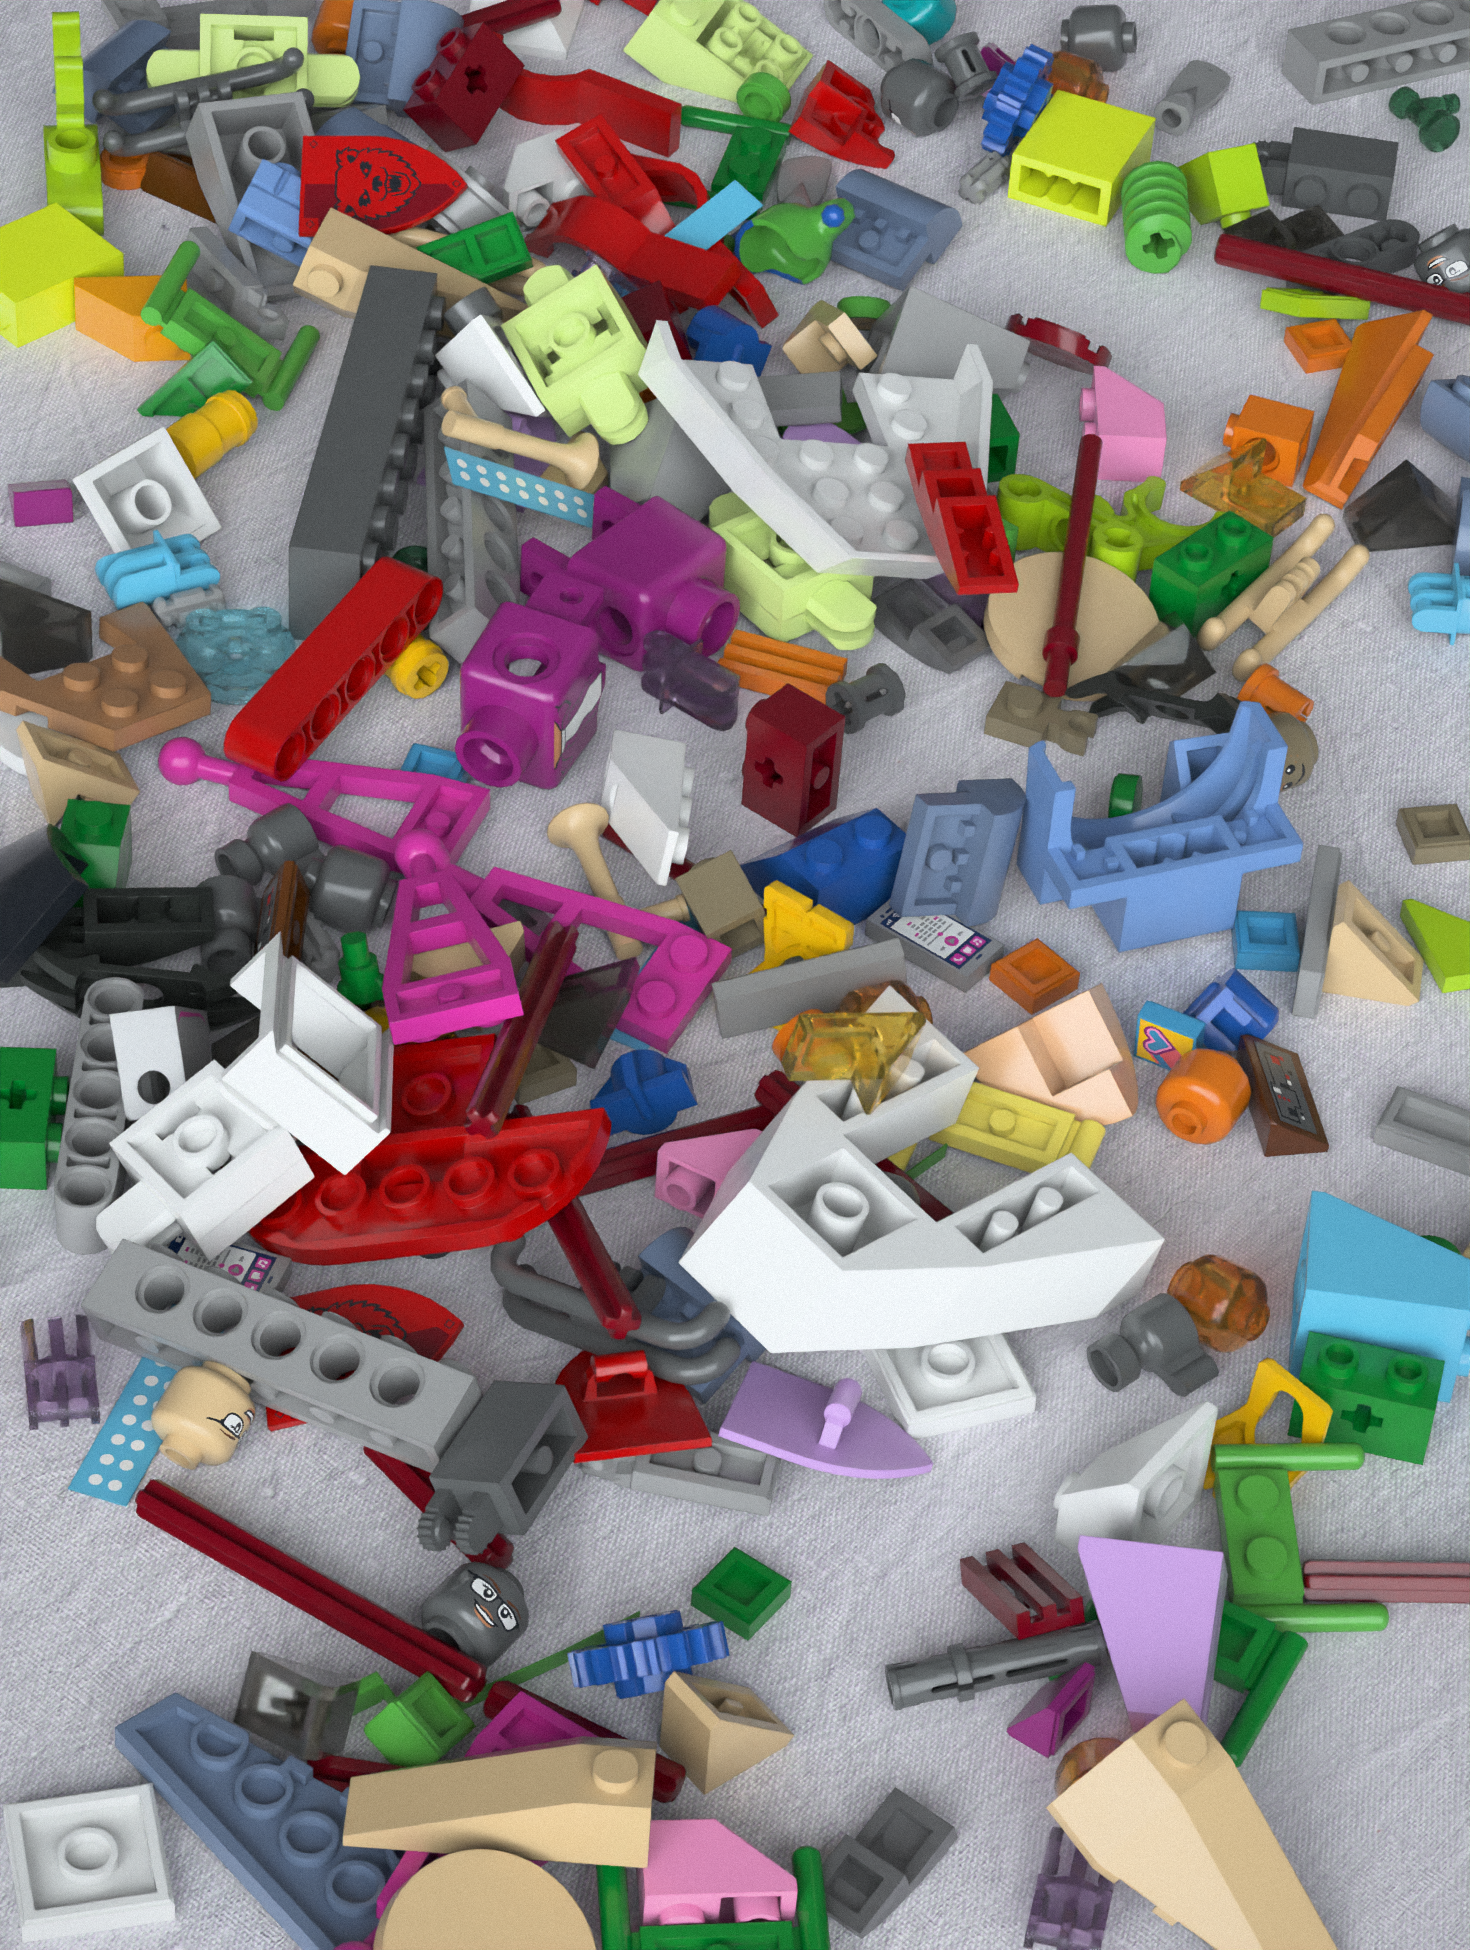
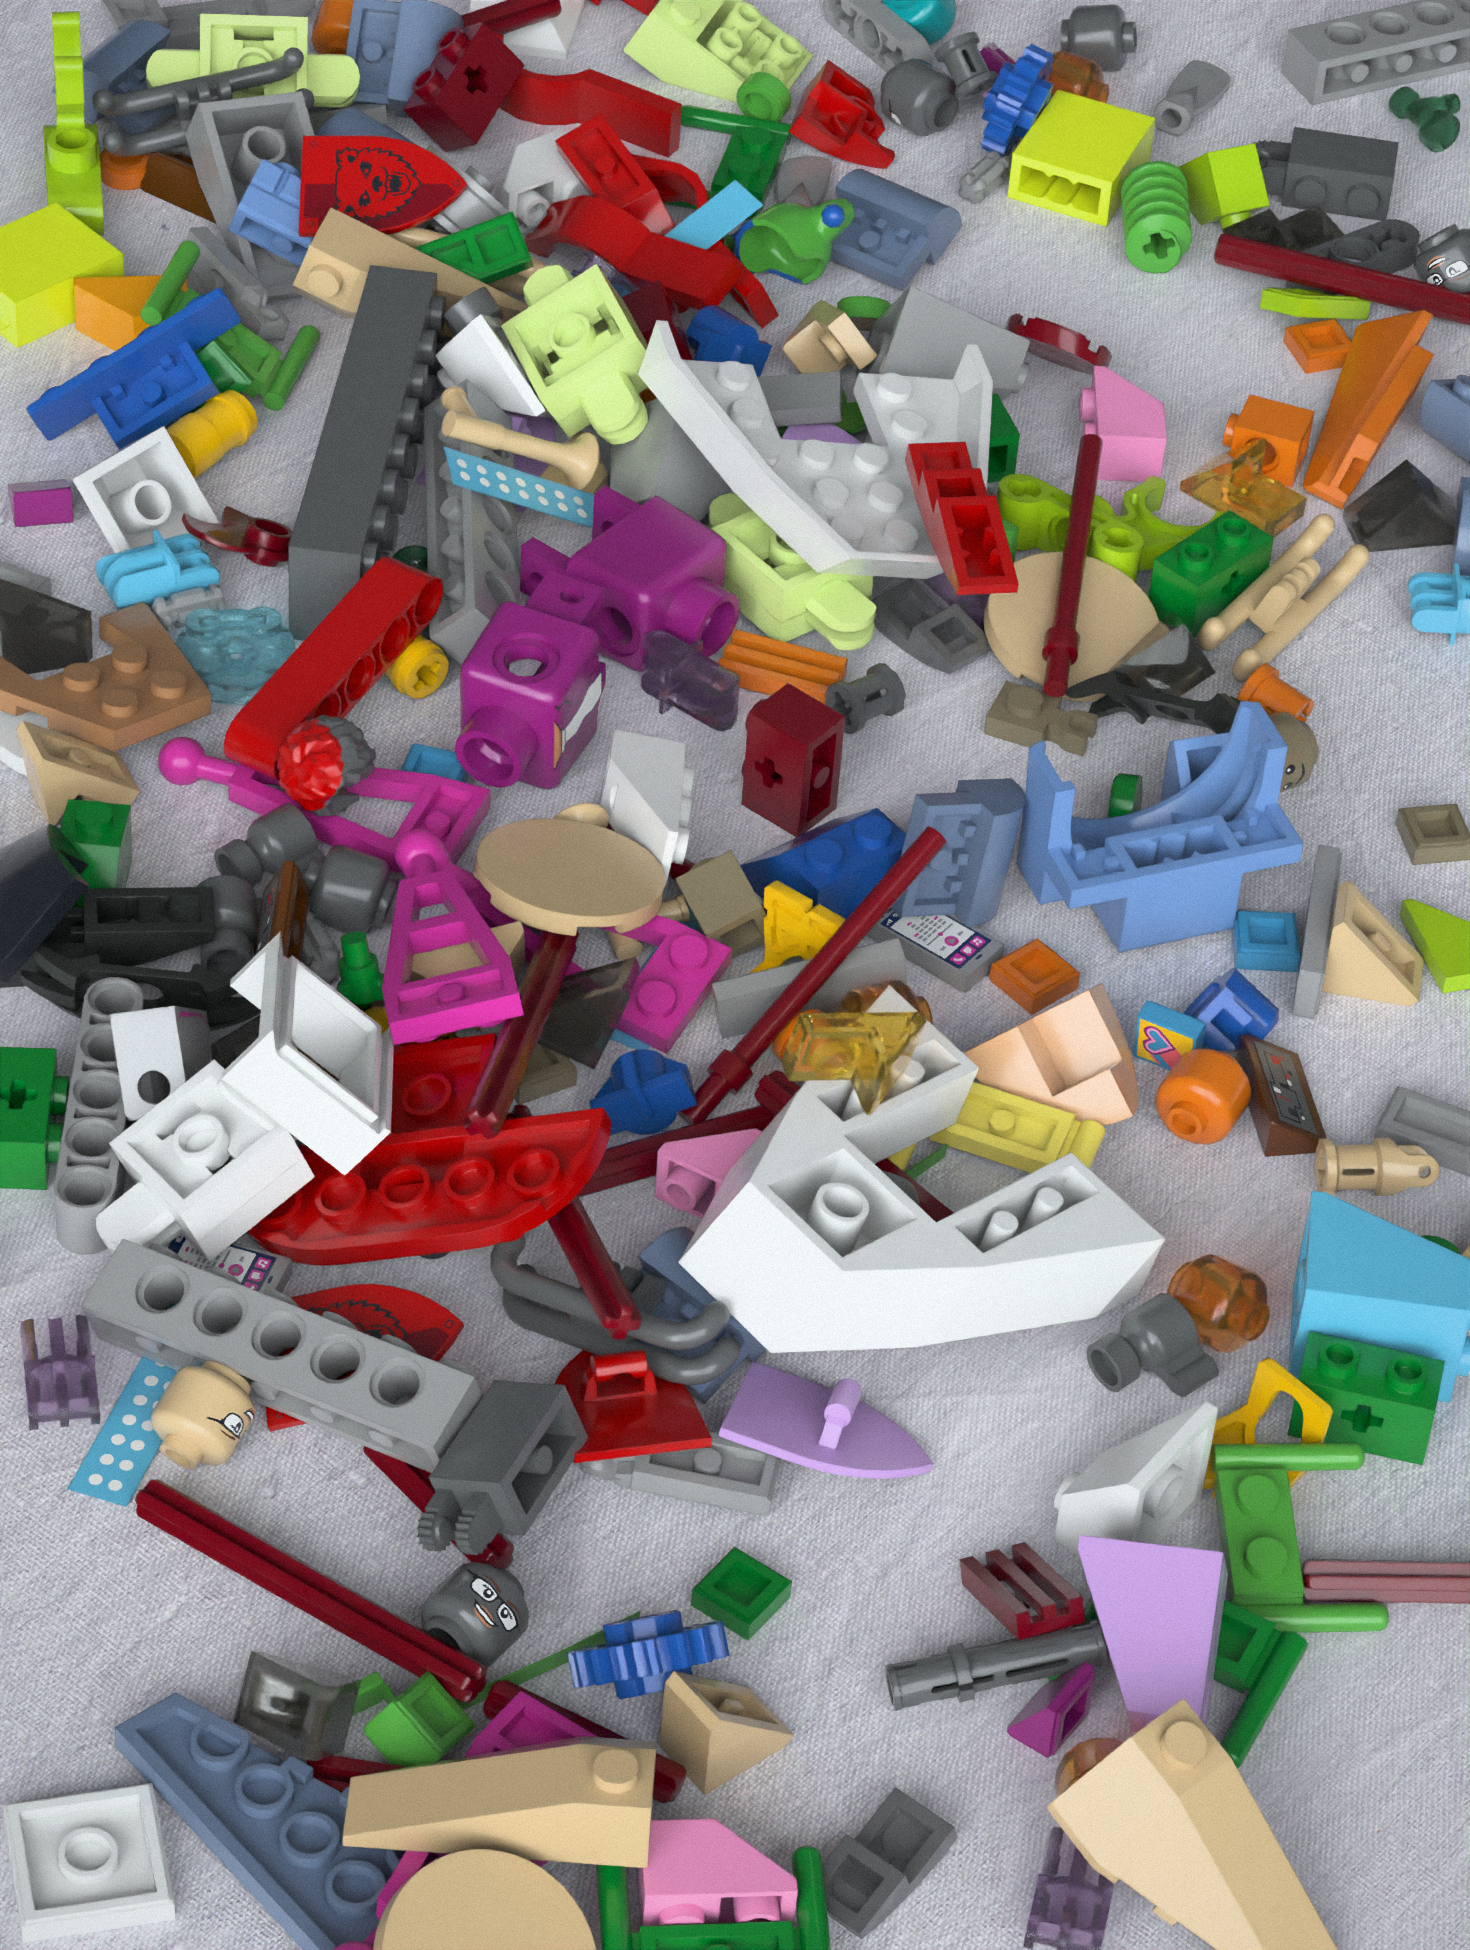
white tile [862,1333,1037,1440] -> none
none -> blue bracket [26,288,241,450]
none -> dark red plate [182,506,293,567]
none -> red piece [277,714,376,816]
none -> tan tile [474,819,666,936]
none -> dark red bar [678,826,947,1125]
none -> tan piece [1315,1137,1440,1196]

